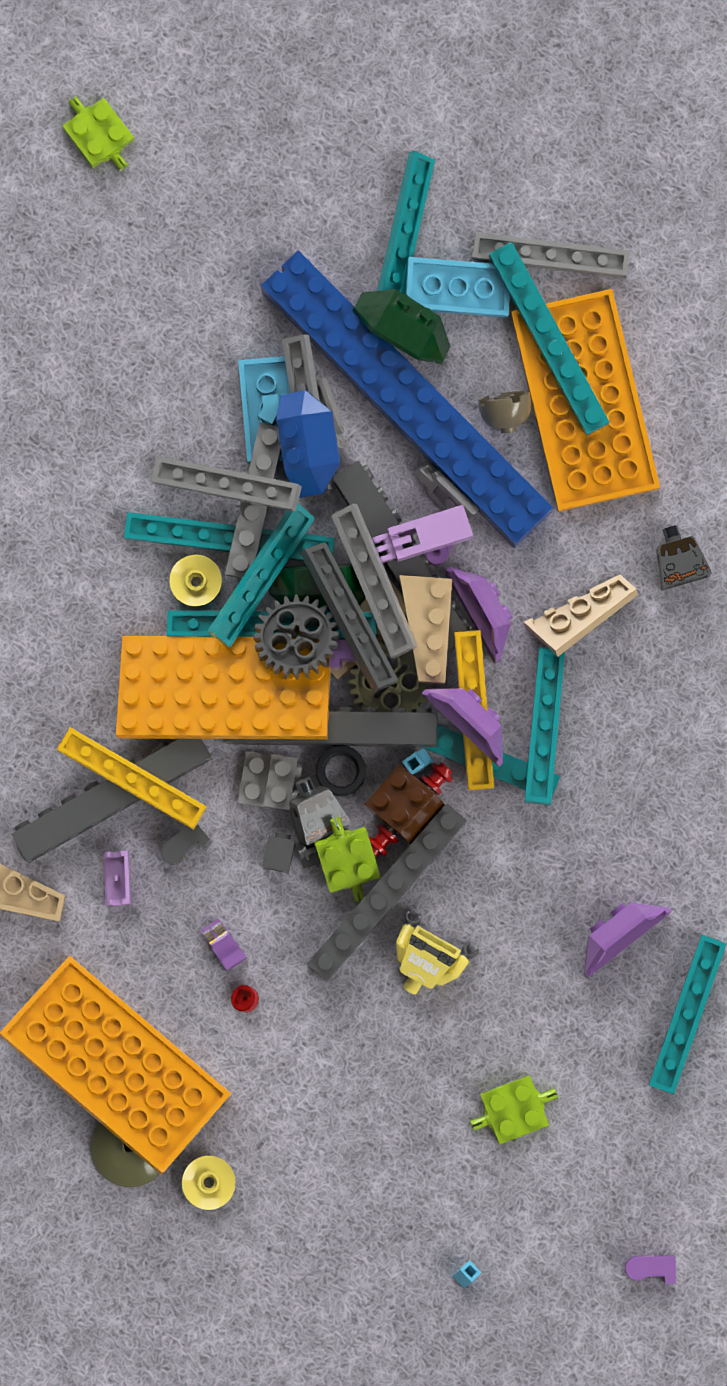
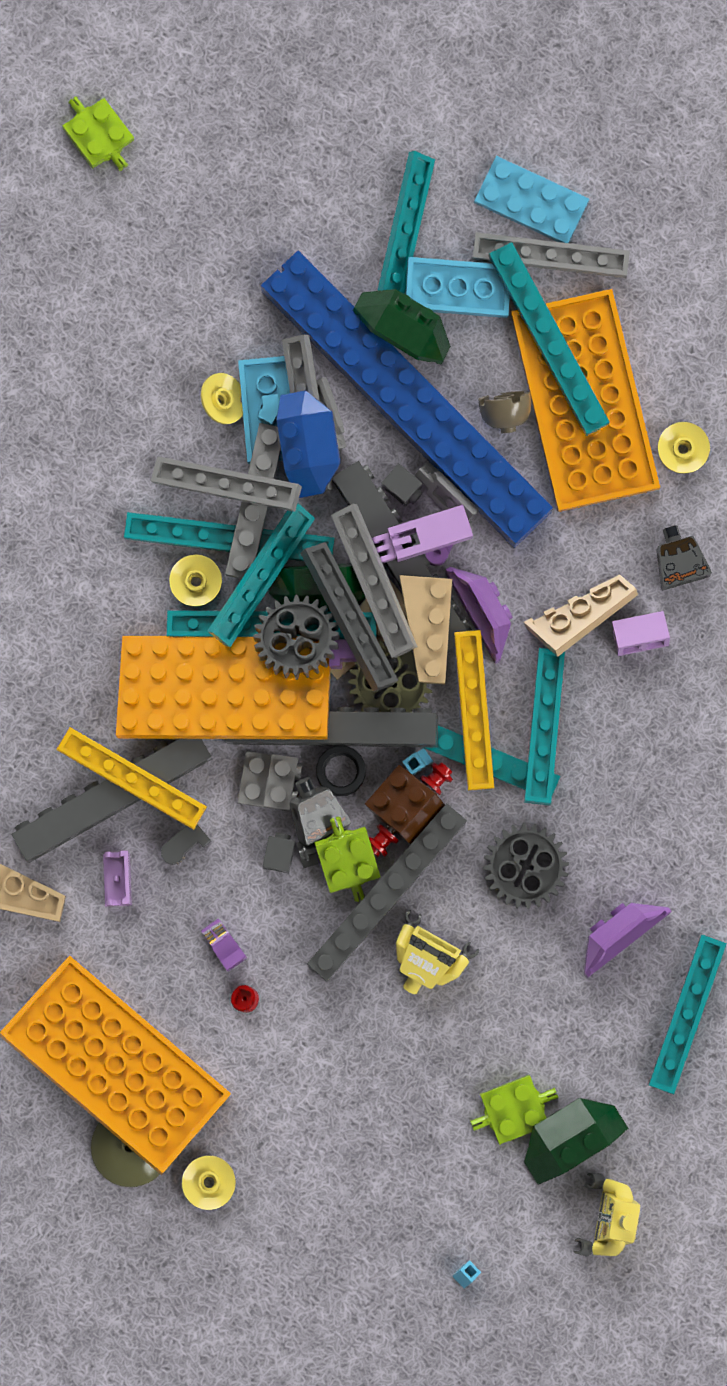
medium lavender wedge [422,688,503,767] -> none
medium lavender leg [625,1255,676,1284] -> none
none -> light yellow dish [201,373,243,424]
none -> dark grey brick [381,463,423,507]
none -> medium azure plate [474,156,589,243]
none -> dark grey gear [483,823,569,909]
none -> dark green wedge [524,1098,629,1185]
none -> light yellow torso [573,1173,640,1257]
none -> lavender hinge [612,611,670,656]
none -> light yellow dish [658,422,710,474]

